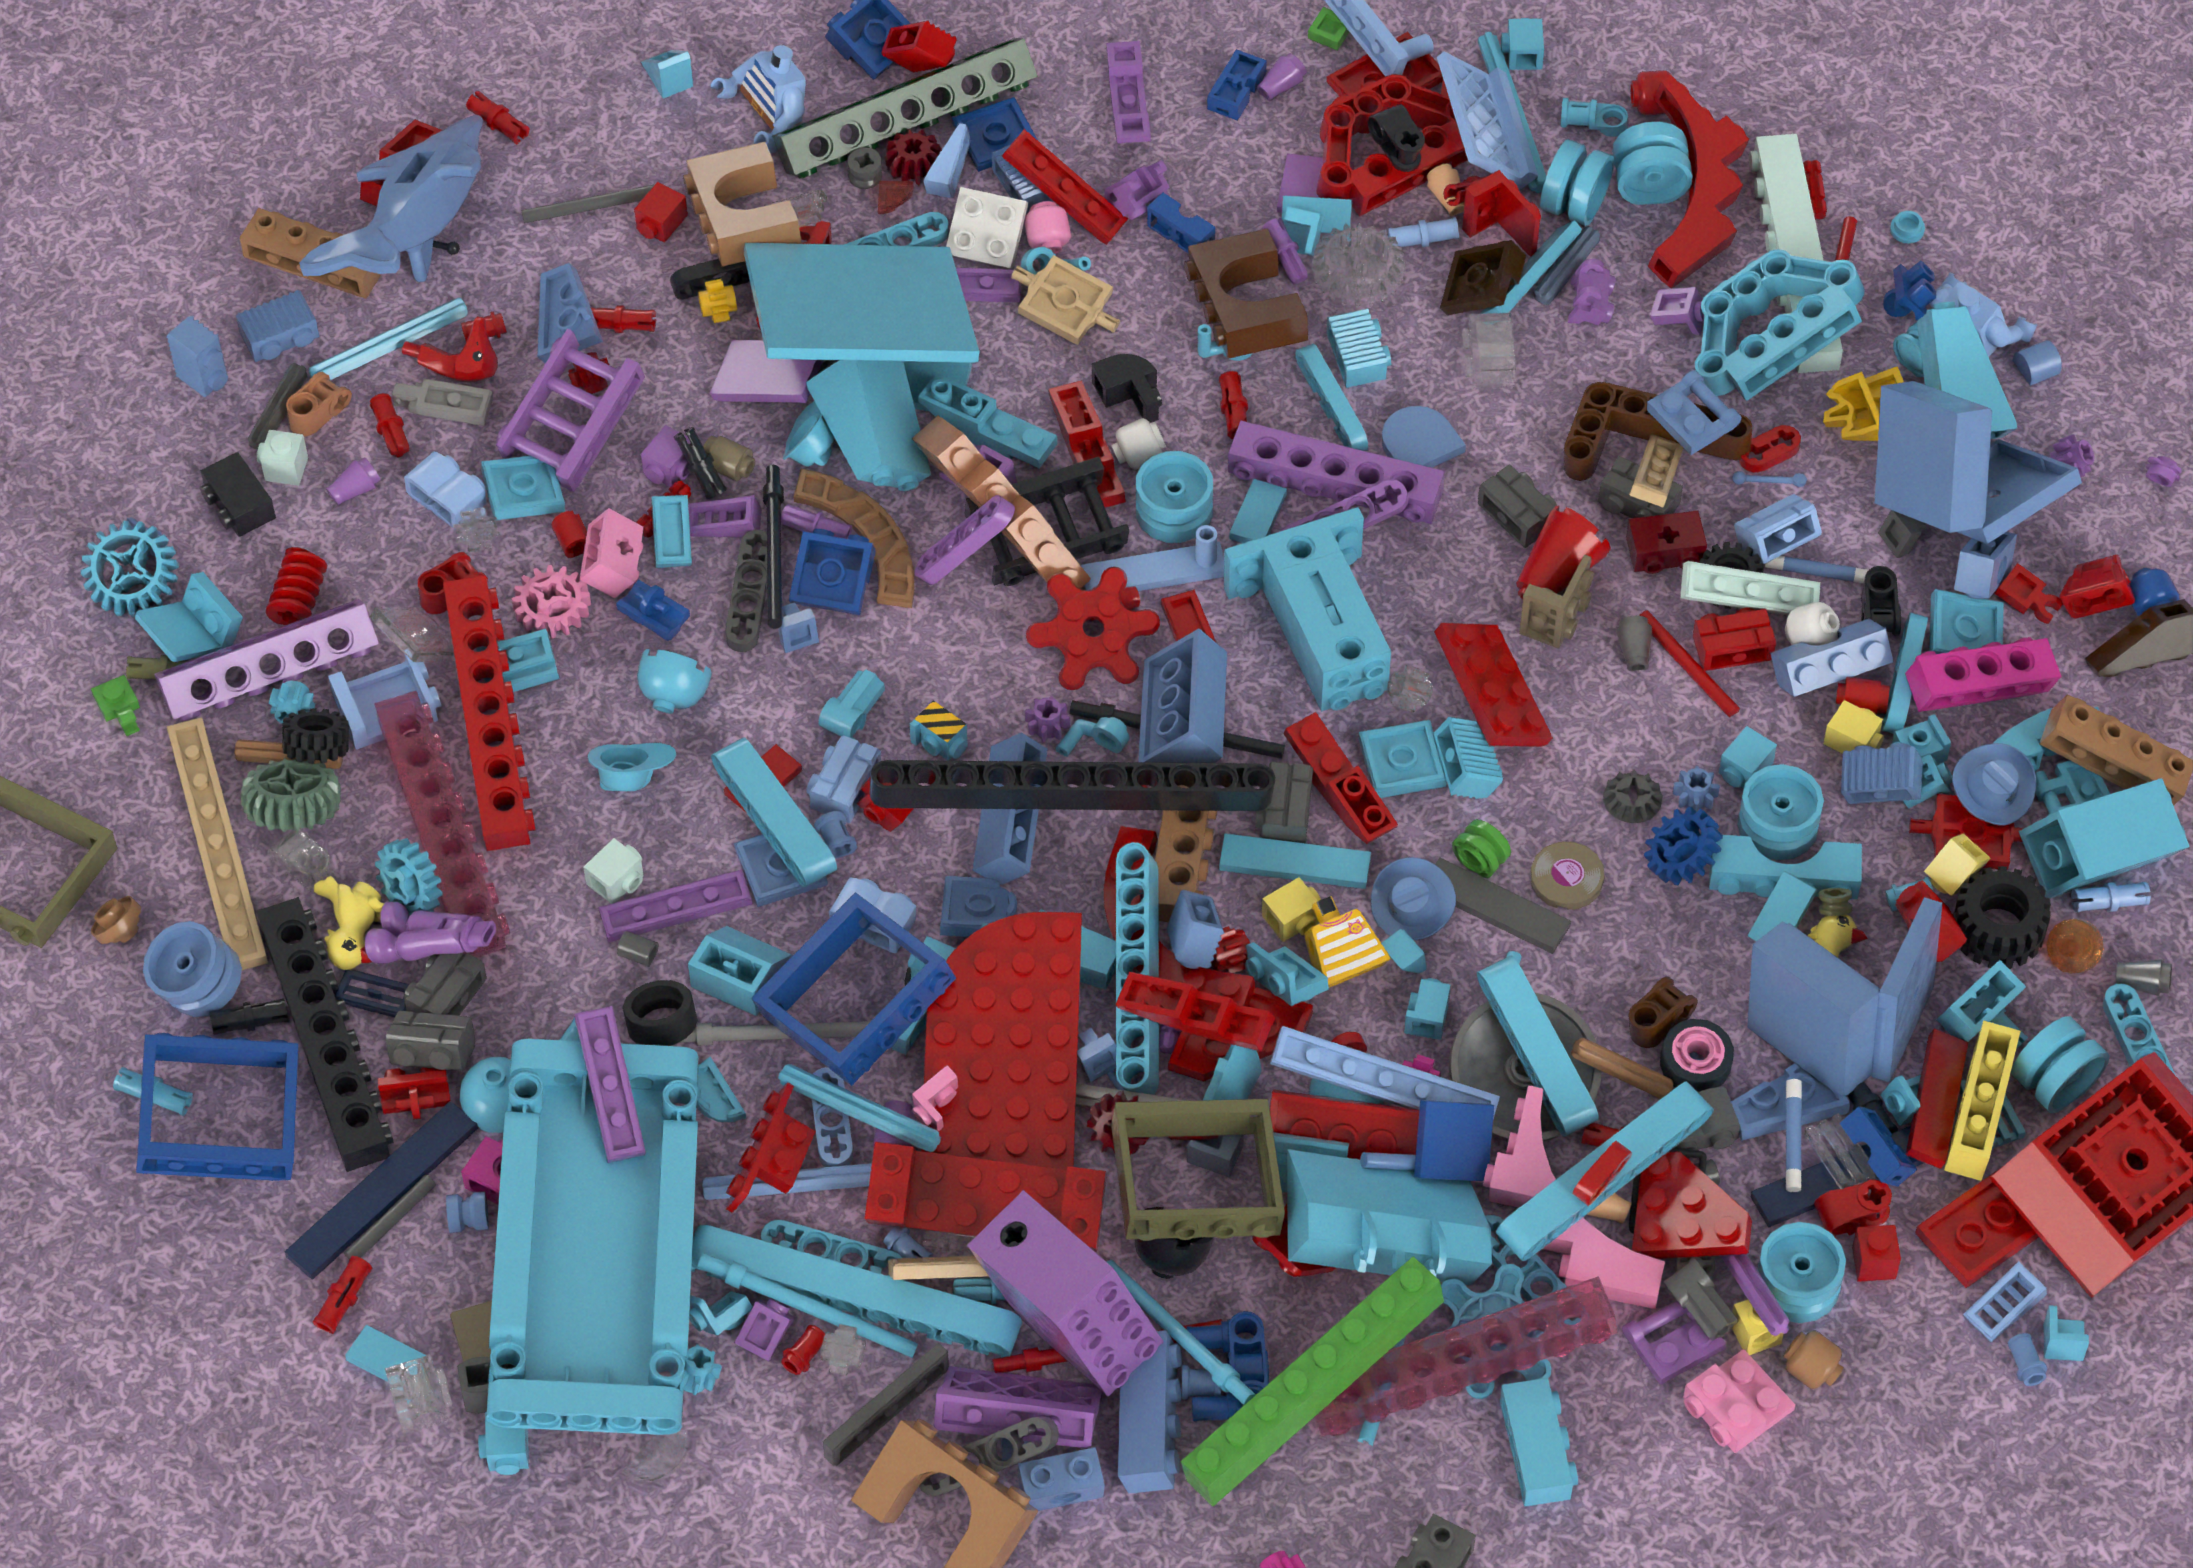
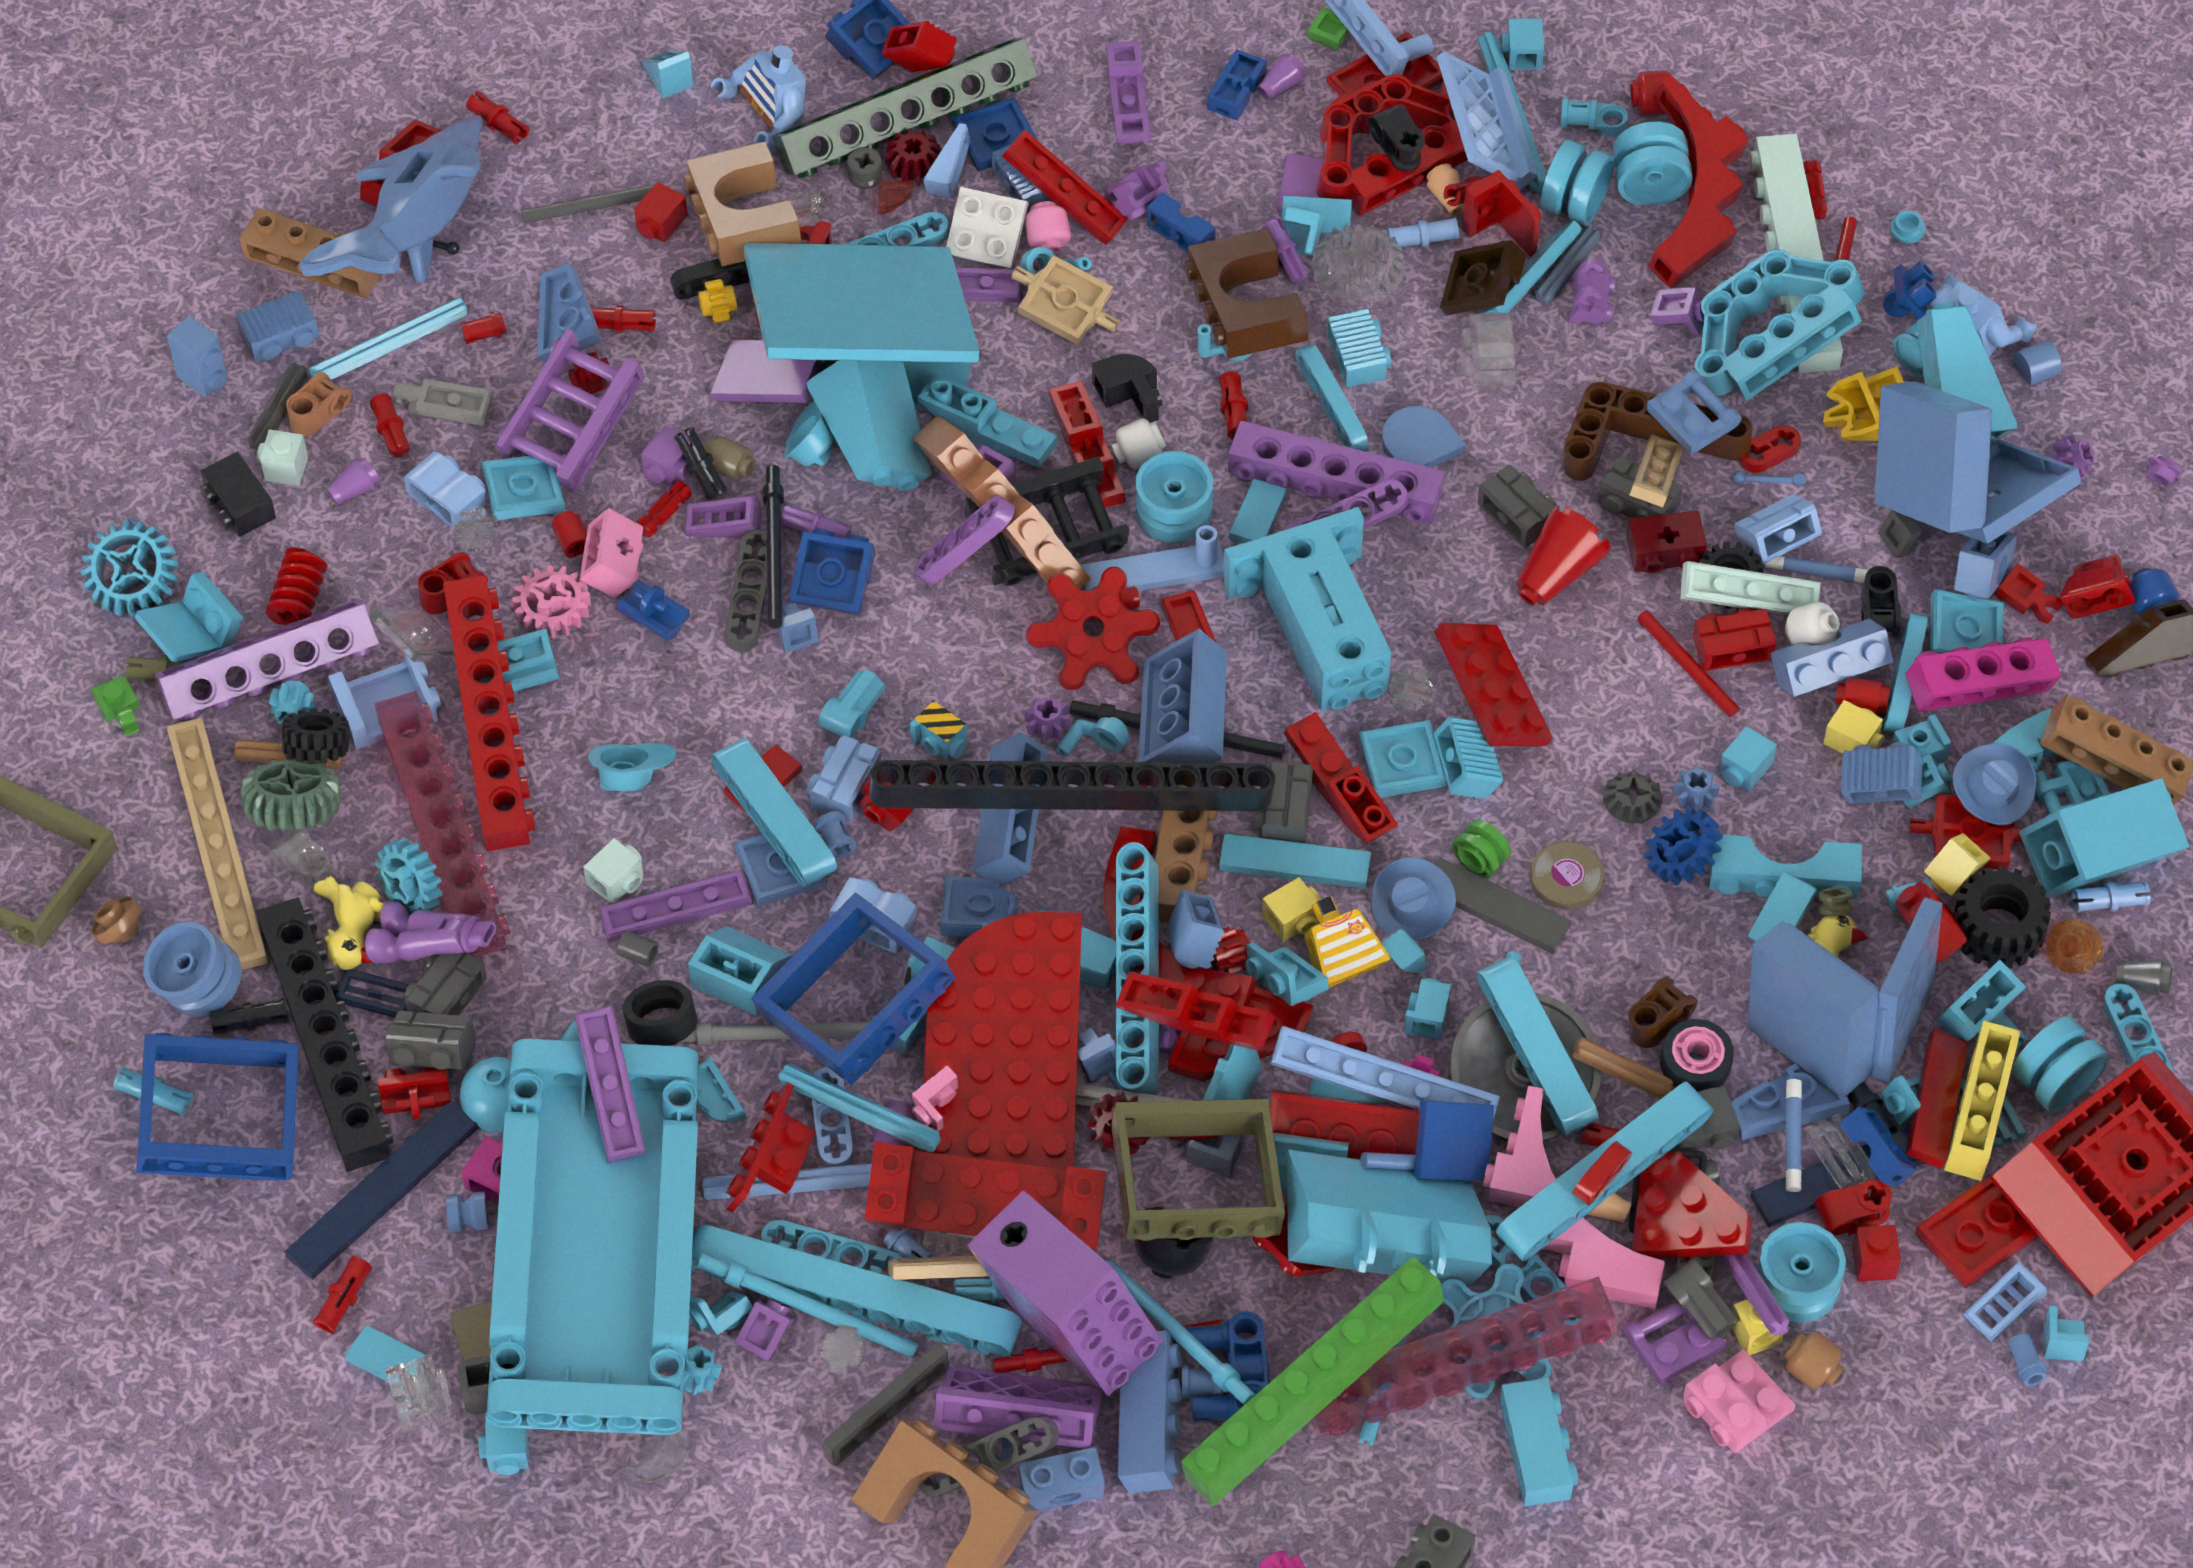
dark grey bar [344,1175,436,1259] -> none
red animal [402,316,498,382] -> none
medium azure cylinder [637,649,712,714] -> none
medium azure tile [651,495,692,568] -> none
red pin [781,1325,828,1375] -> none
medium nougat tile [793,469,914,608] -> none
dark tan bracket [1519,555,1594,649] -> none
flat silver cone [1616,616,1652,671] -> none
medium azure wheel [1737,764,1824,860] -> none

